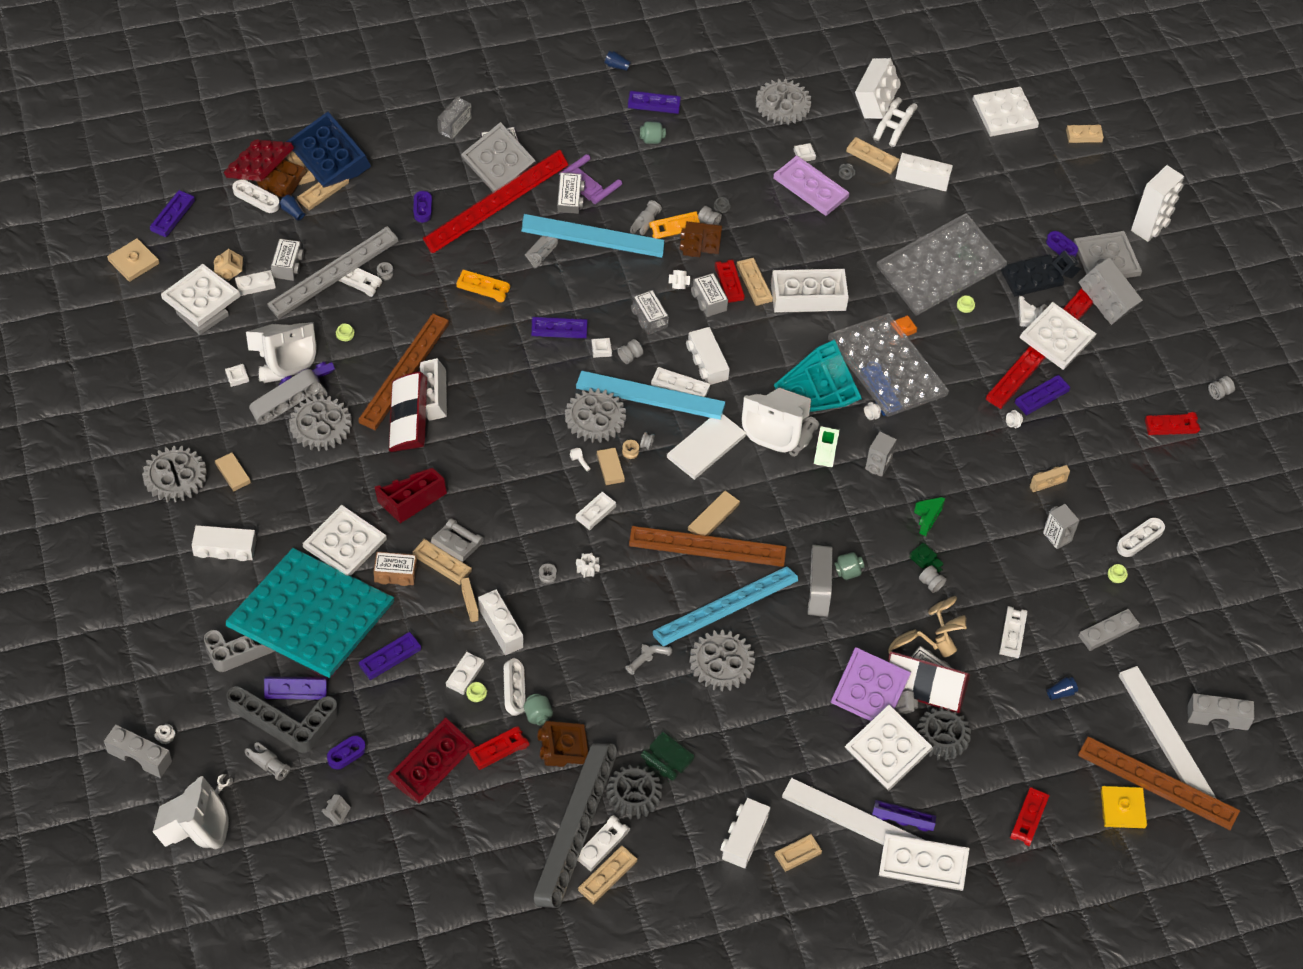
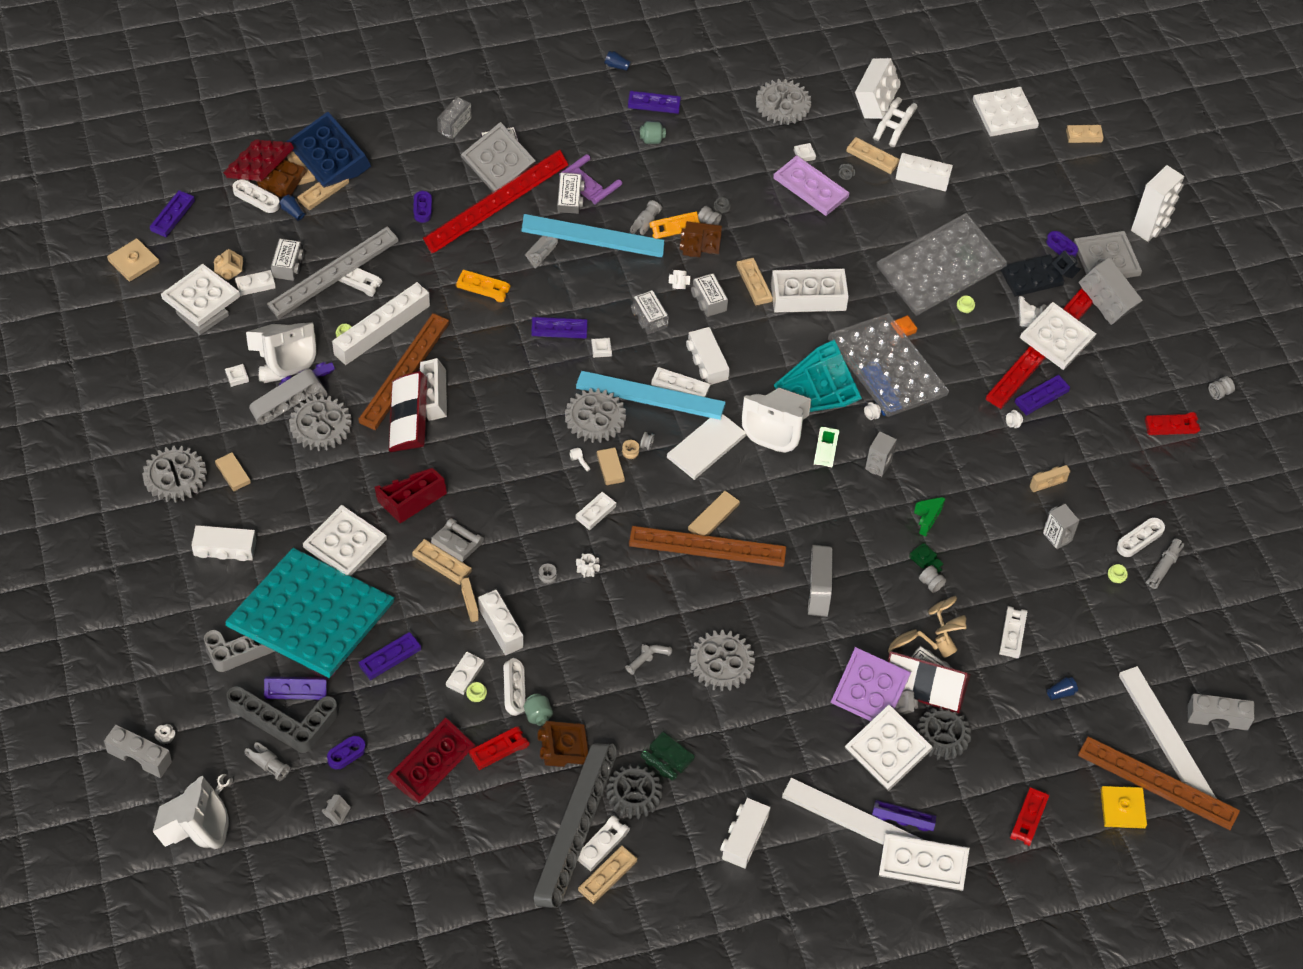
brick [374,552,417,586] -> none
light grey bush [377,262,393,280] -> none
light grey wheel [618,339,643,364] -> none
medium azure tile [653,566,798,646] -> none
red plate [715,259,744,303] -> none
tan tile [775,834,822,872] -> none
light grey piece [789,417,820,457] -> none
sand green head [834,552,865,580] -> none
light grey plate [1079,609,1140,651] -> none
none -> white brick [332,282,430,365]
none -> light grey pin [1146,539,1184,589]

